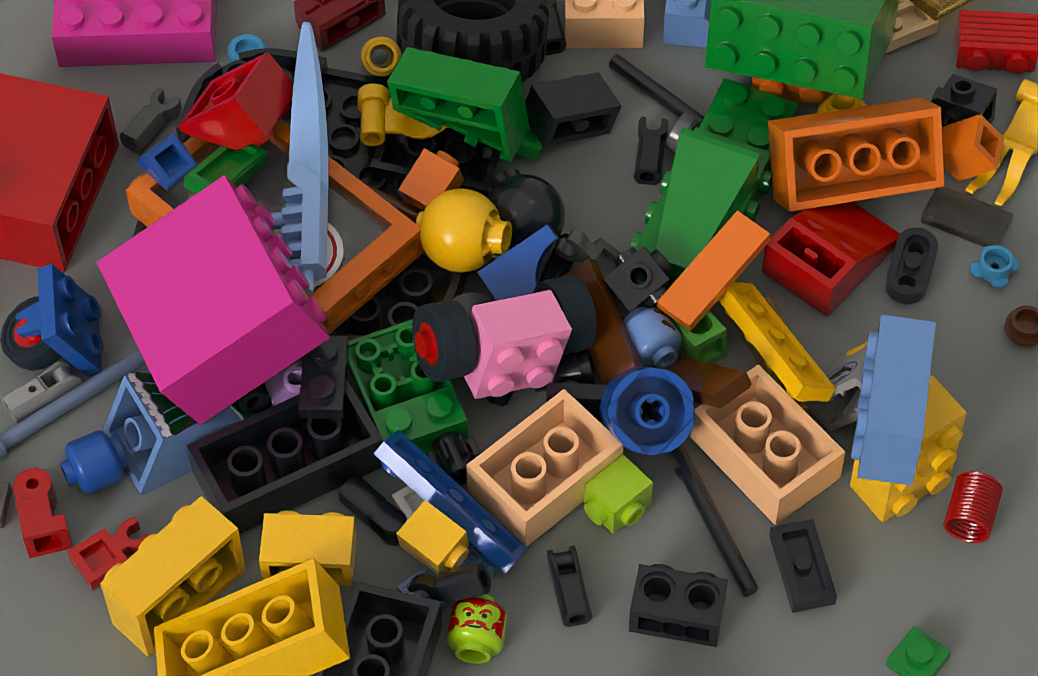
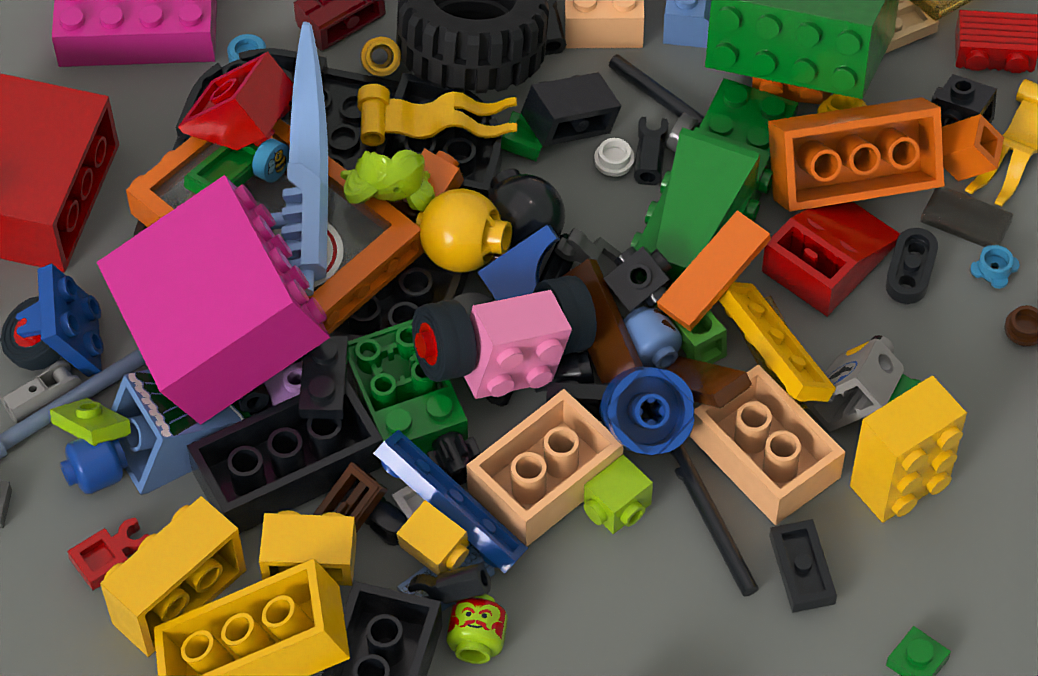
red leg [13,467,73,558] -> none
dark grey bar [119,88,182,154] -> none
blue slope [136,133,198,191] -> none
green wedge [387,47,529,163] -> none
black bar [547,545,592,627] -> none
black brick [629,564,728,647] -> none
medium blue brick [851,314,936,486] -> none
red piece [943,471,1003,543] -> none
none -> lime plate [50,398,131,446]
none -> dark azure tile [252,138,289,183]
none -> reddish brown tile [313,462,388,533]
none -> lime hair [340,150,435,211]
none -> white plate [594,138,635,177]

